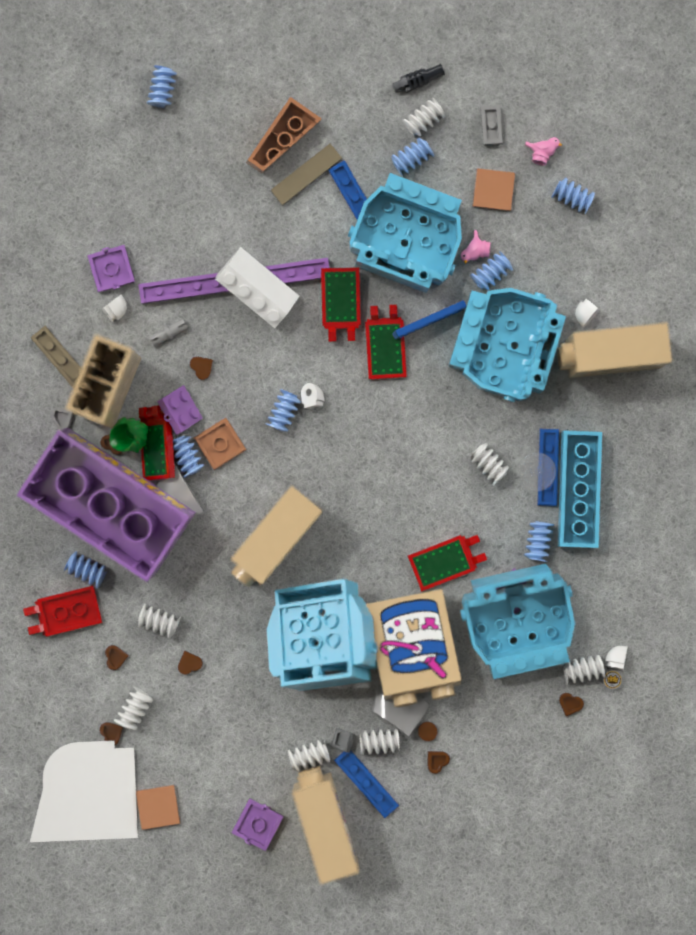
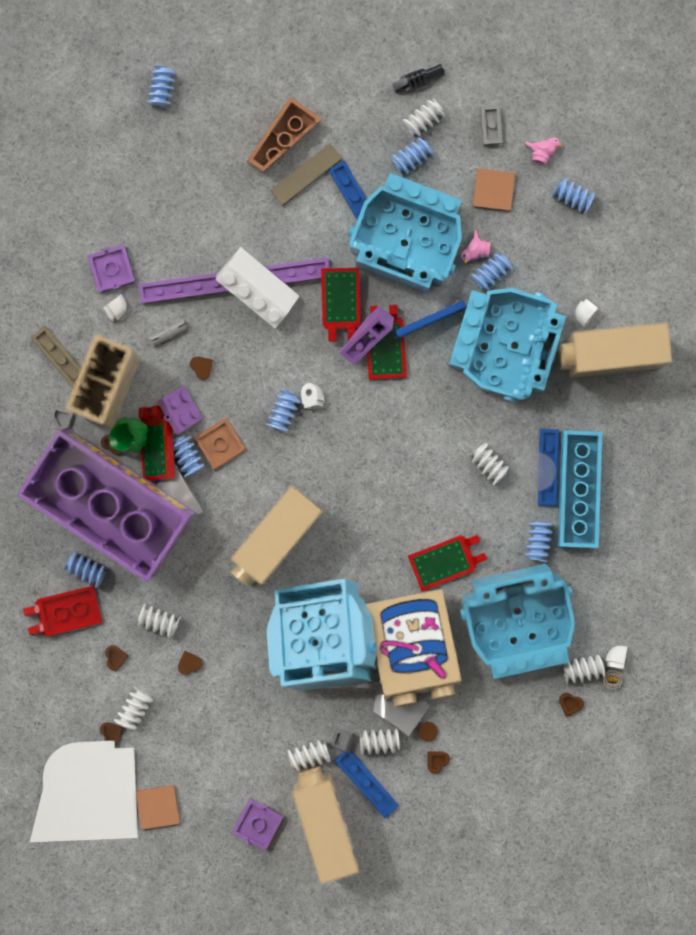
none -> medium lavender slope [340,306,394,365]

